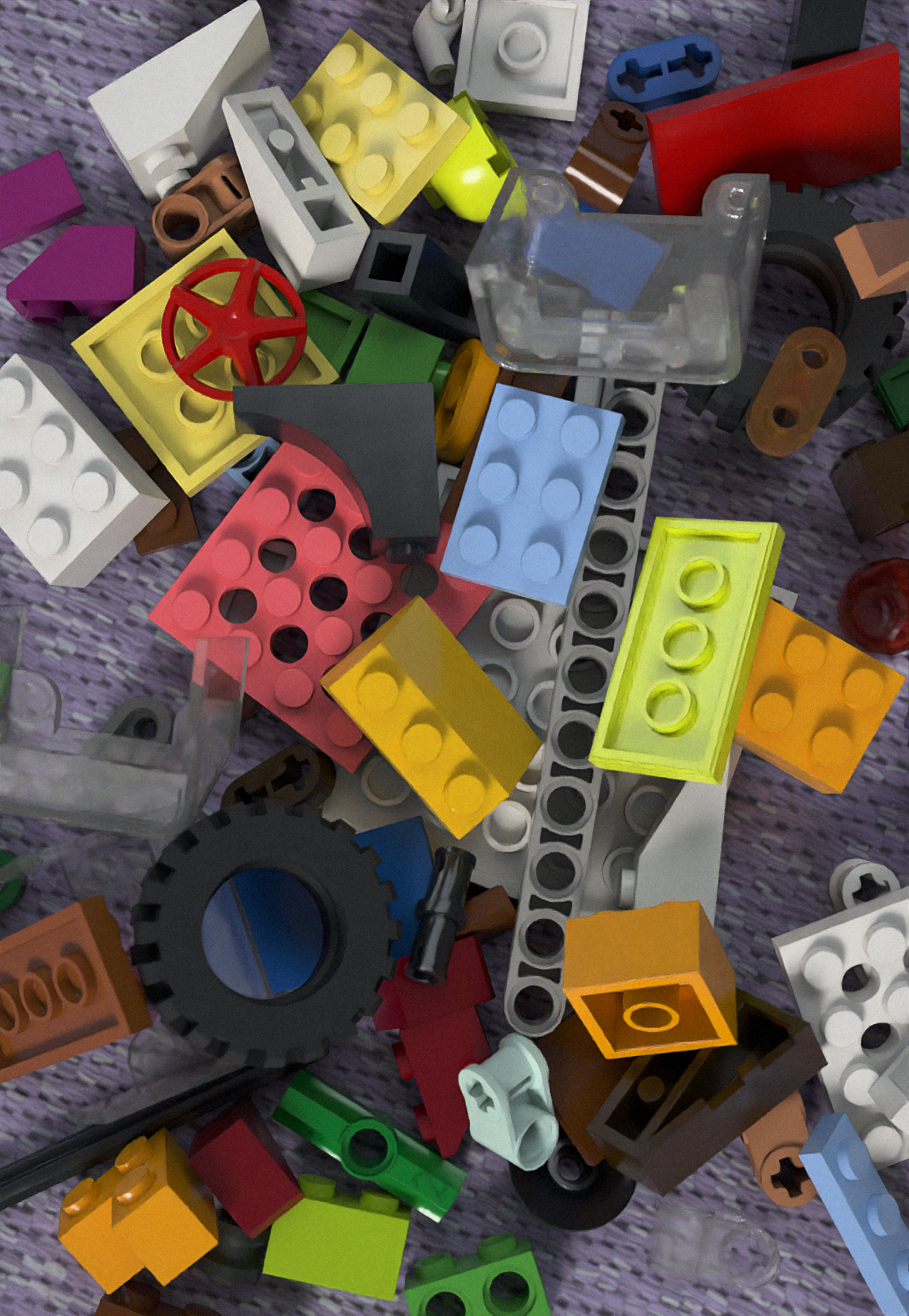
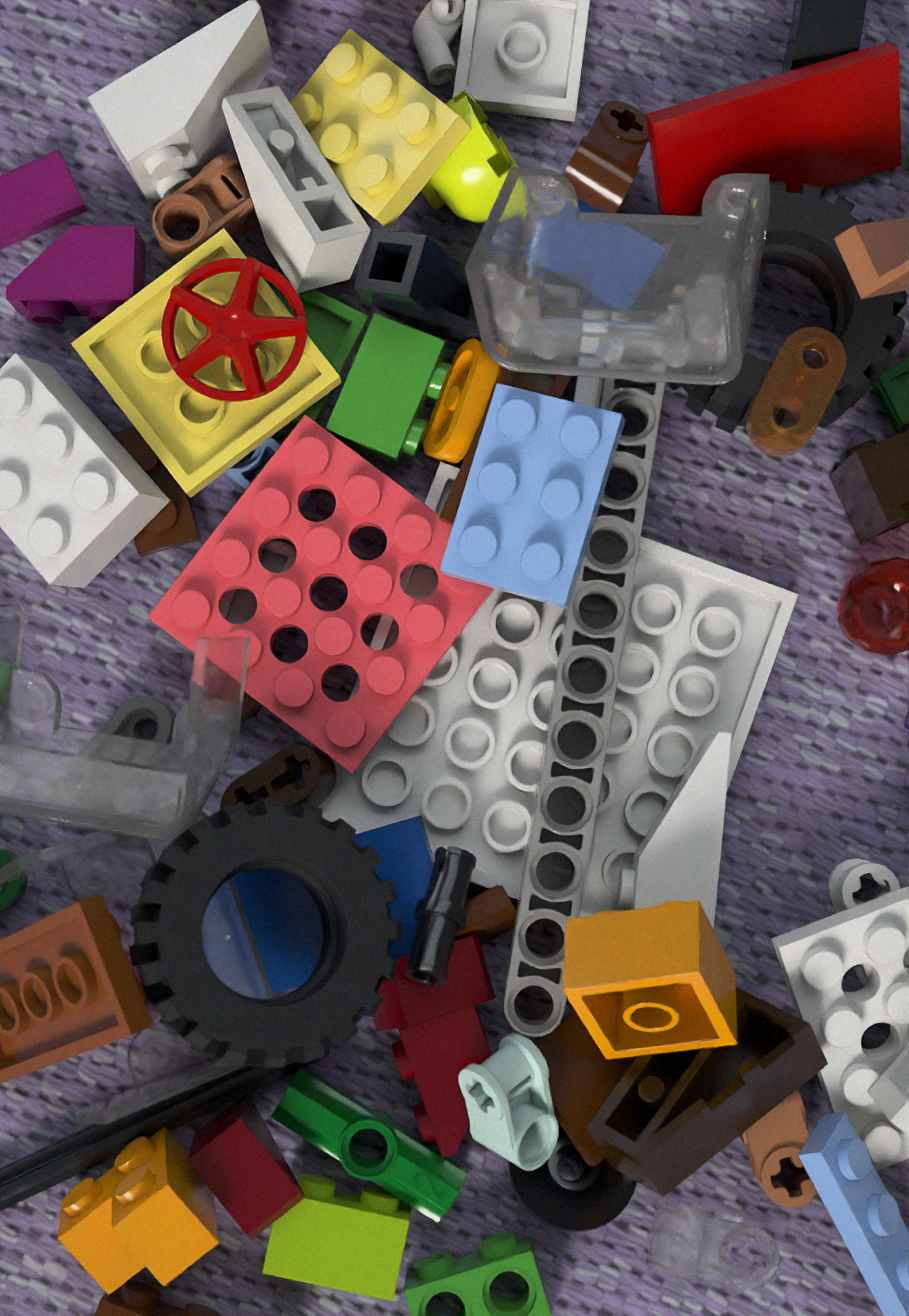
pearl dark grey wheel [196,1208,272,1283] -> none
black arch [233,383,441,564] -> none
yellow slope [318,595,543,840] -> none
neon yellow tile [588,516,786,785] -> none
blue beam [606,34,722,112] -> none
light orange brick [733,598,907,794] -> none

